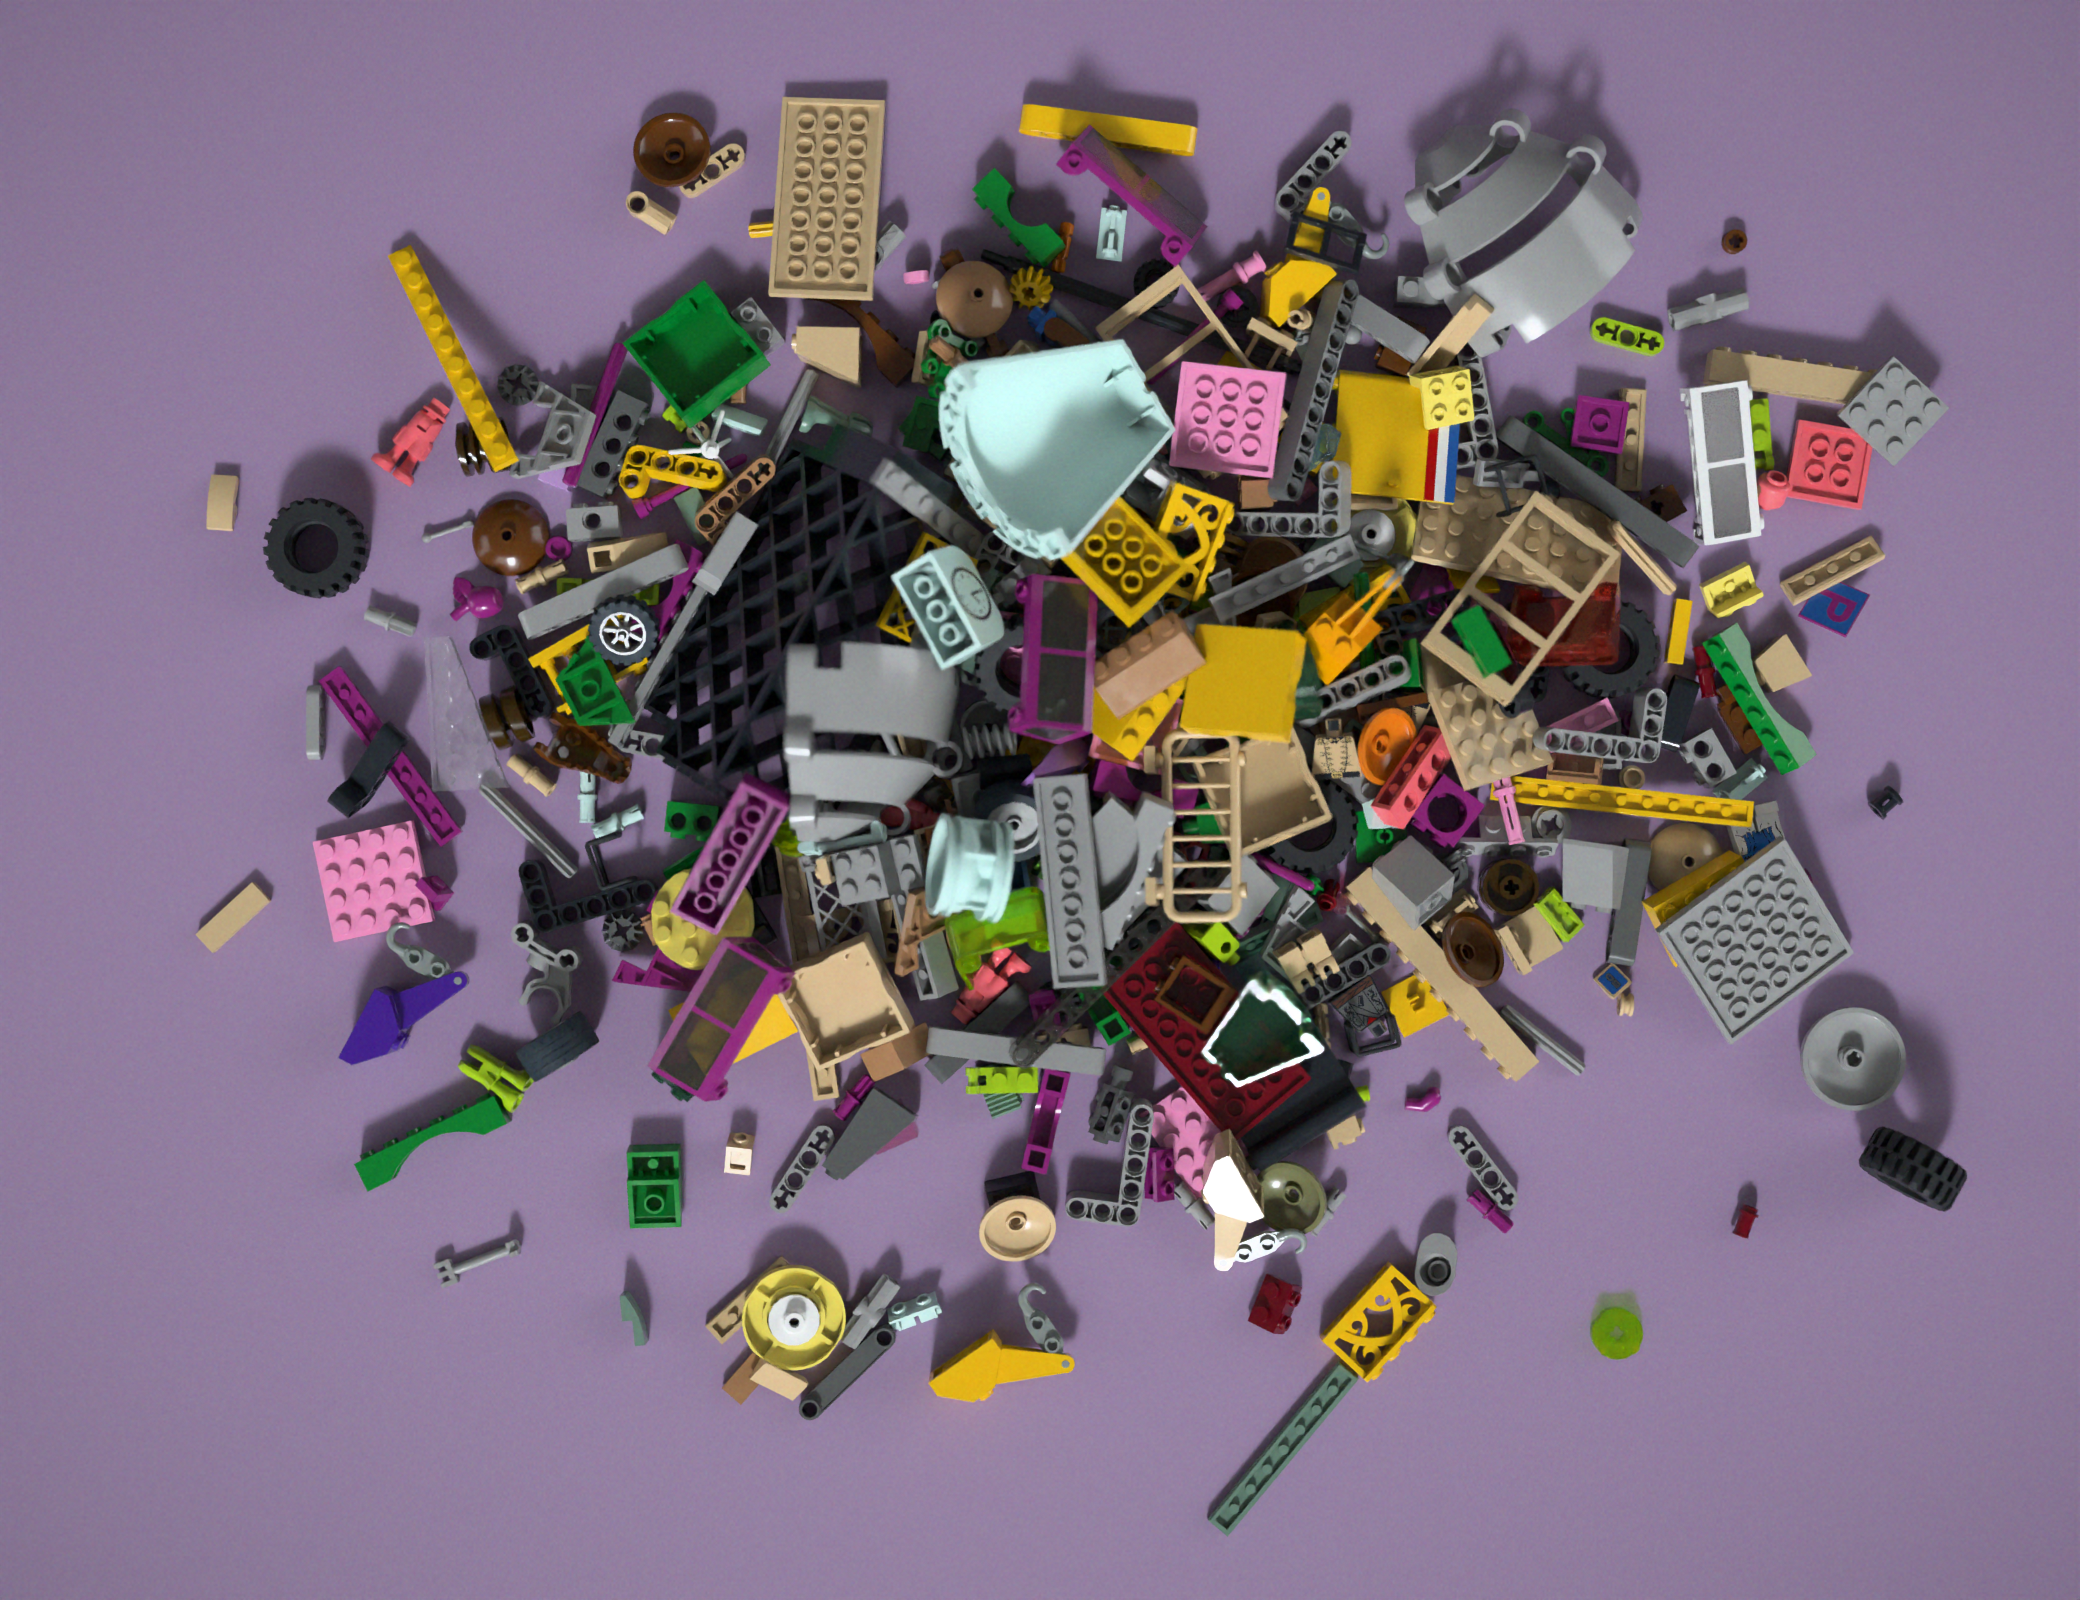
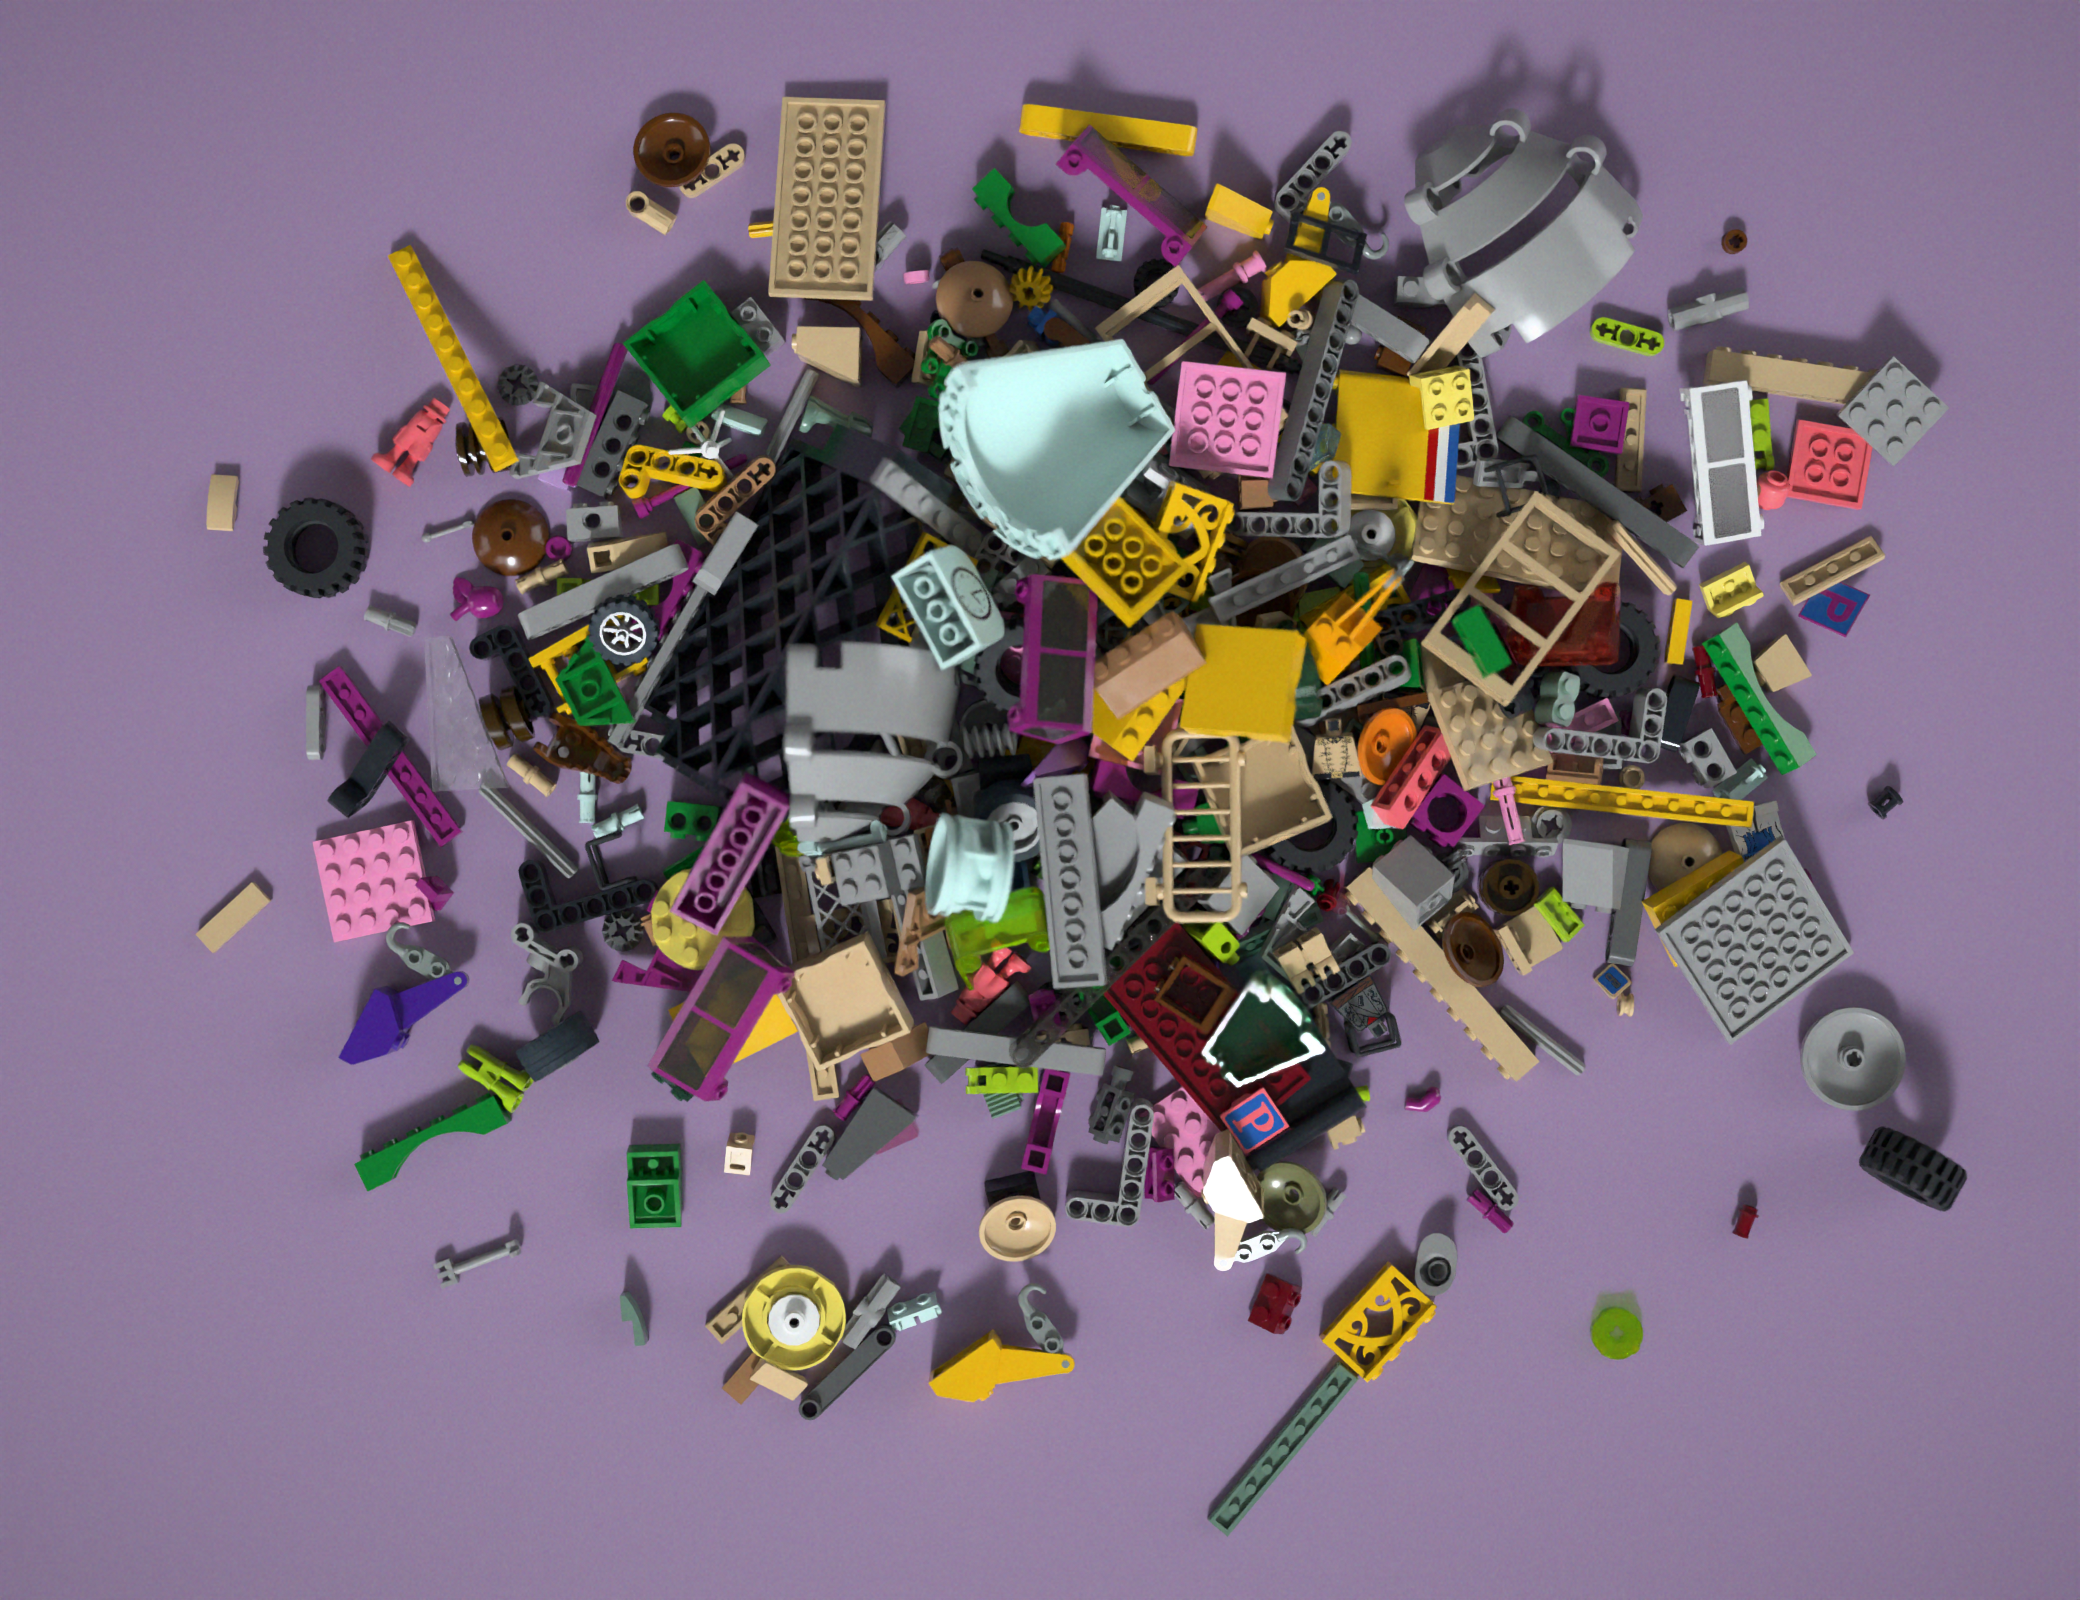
yellow piece [1381,975,1449,1038] -> none
none -> yellow slope [1204,184,1274,240]
none -> piece [1219,1087,1289,1154]
none -> sand green brick [1535,672,1580,727]

